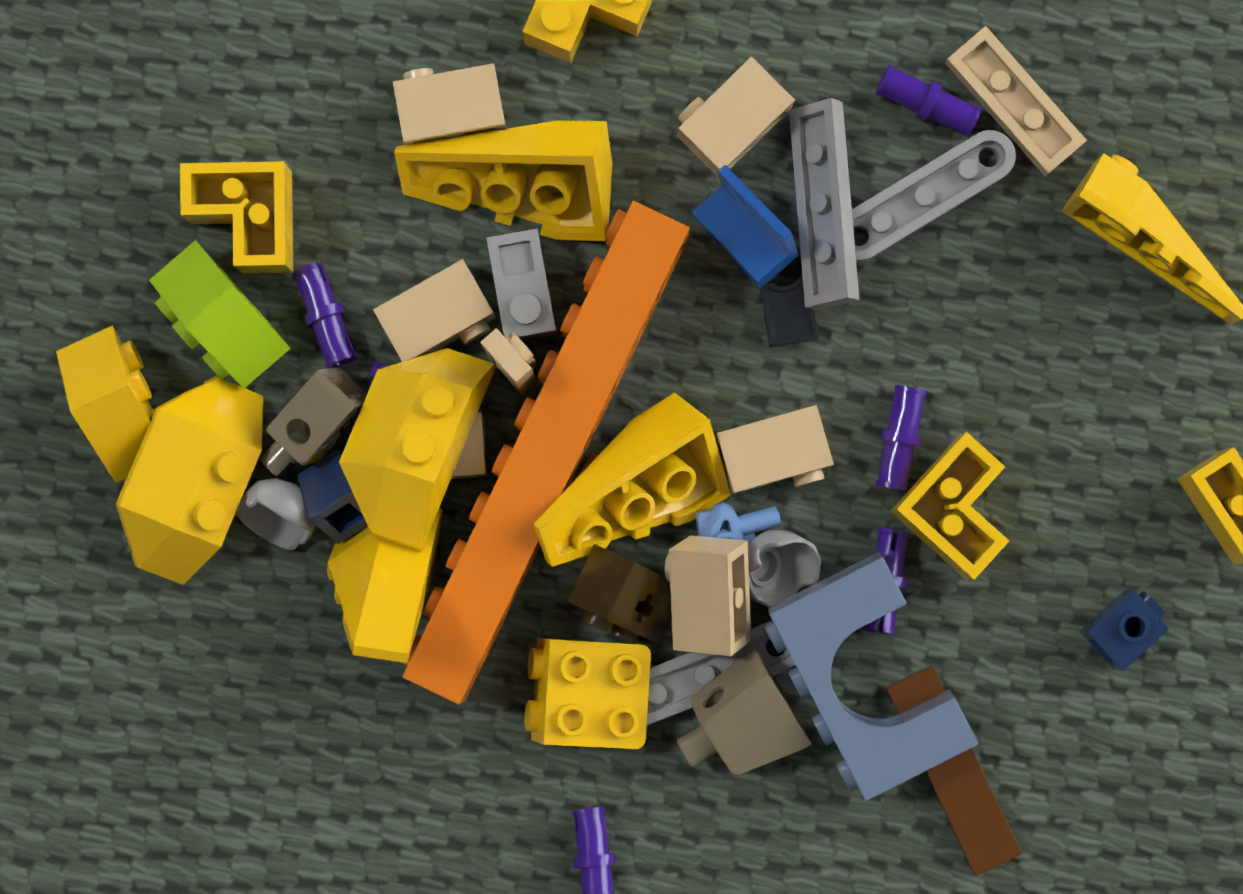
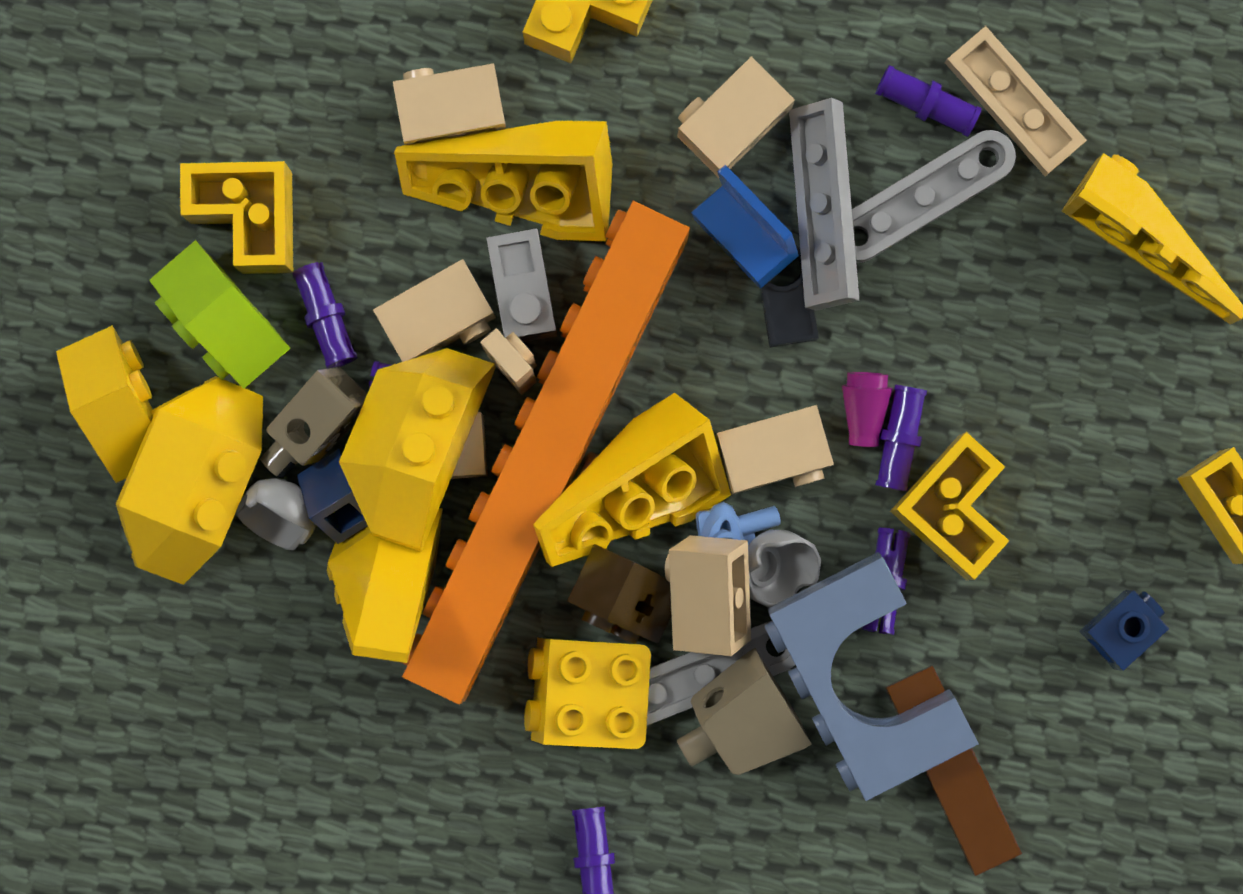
none -> magenta cone [842,372,893,447]

